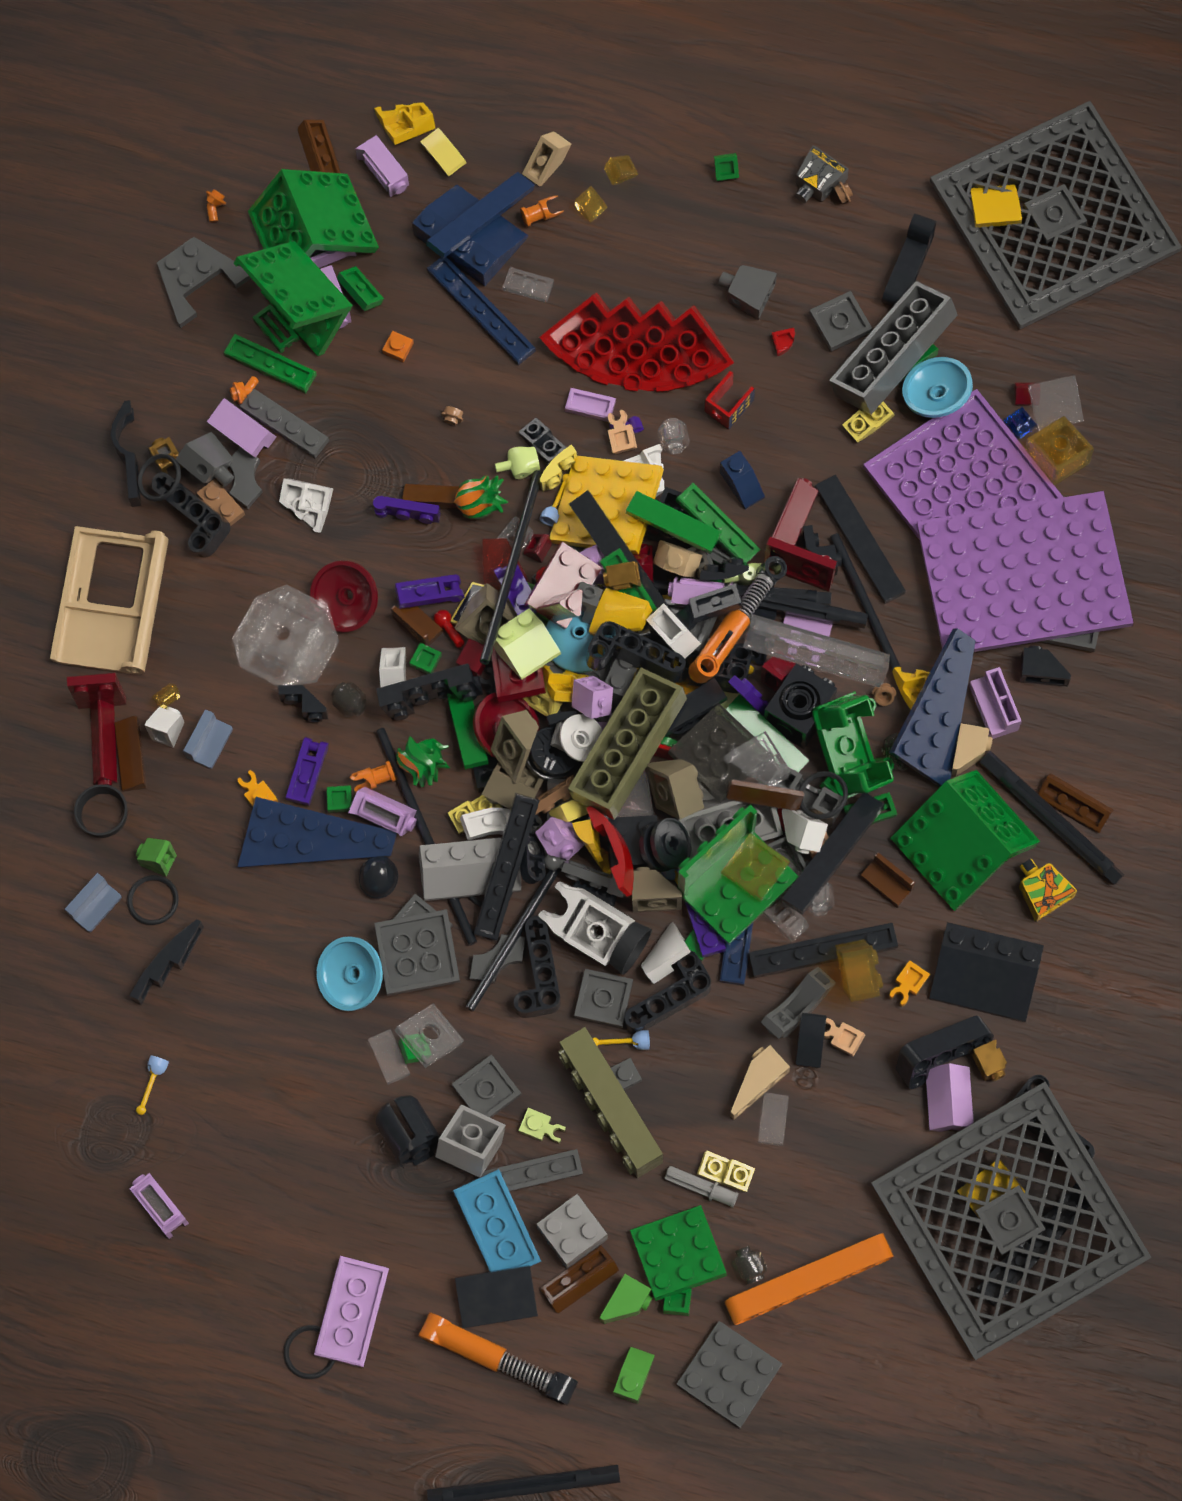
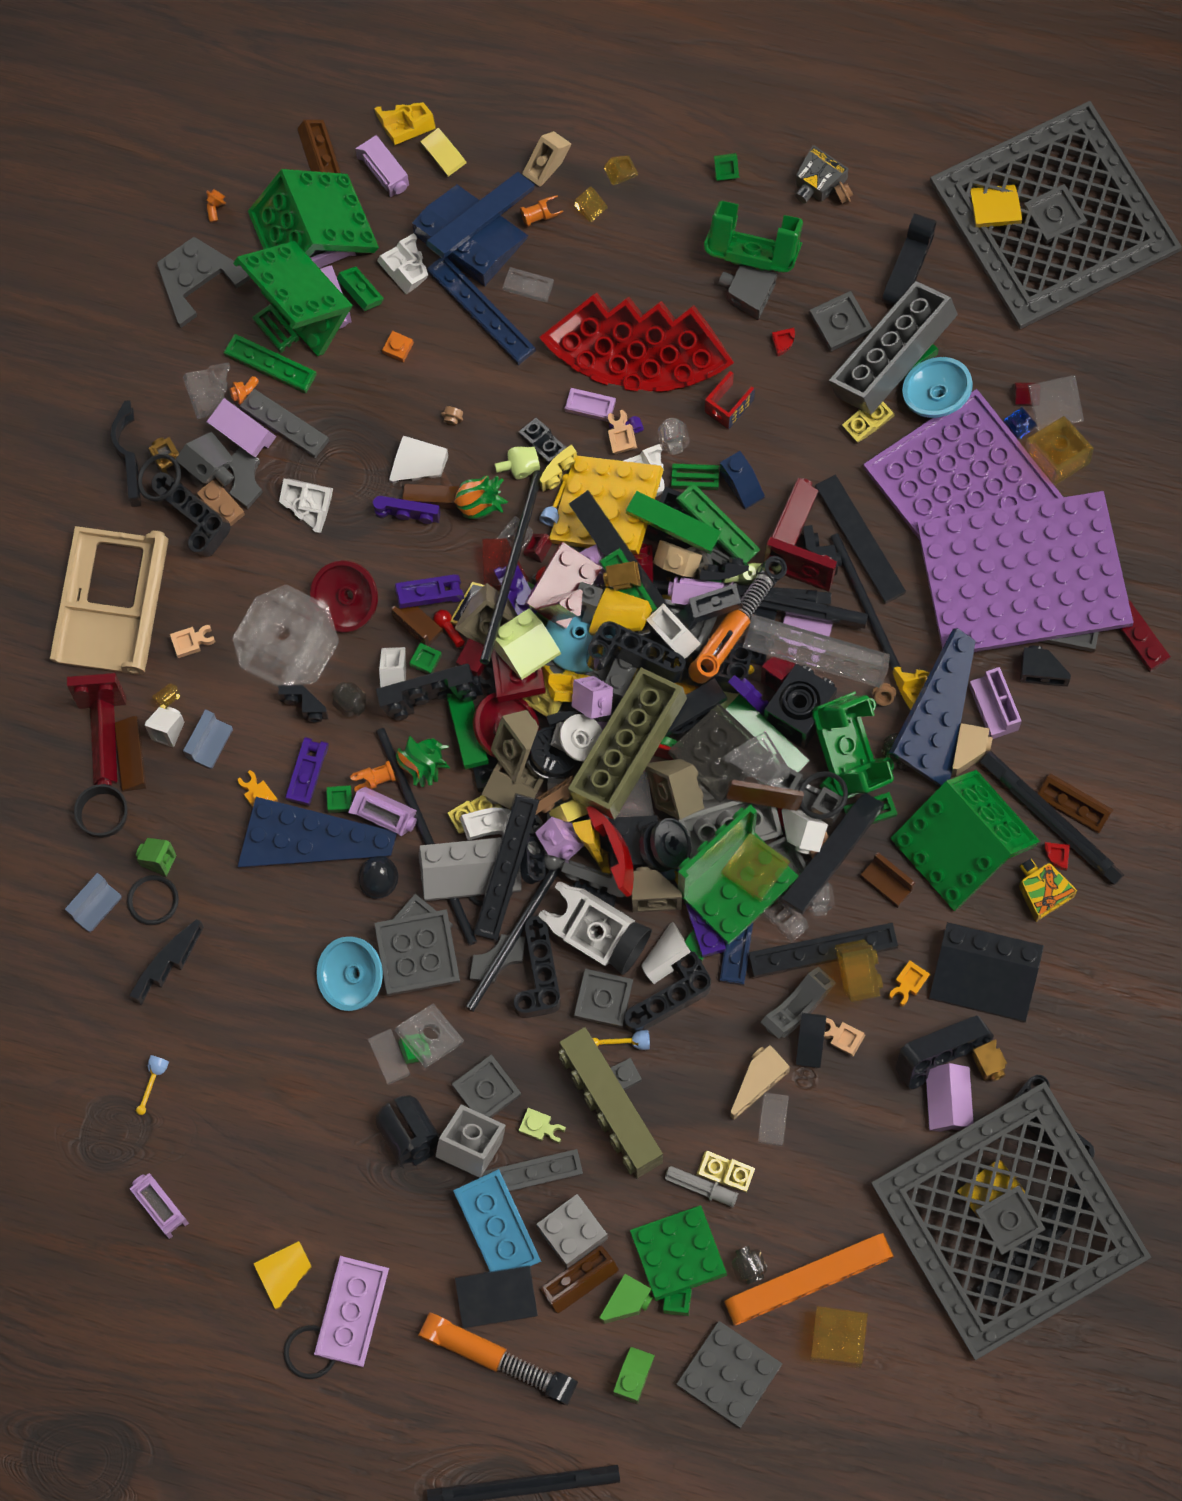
none -> light nougat plate [170,625,215,658]
none -> clear slope [183,363,230,419]
none -> yellow slope [254,1241,312,1310]
none -> white slope [377,233,428,294]
none -> white slope [389,436,448,484]
none -> green tile [671,464,719,490]
none -> green container [704,201,803,272]
none -> clear yellow brick [810,1306,868,1368]
none -> red tile [1044,842,1070,871]
none -> dark red plate [1118,600,1171,672]

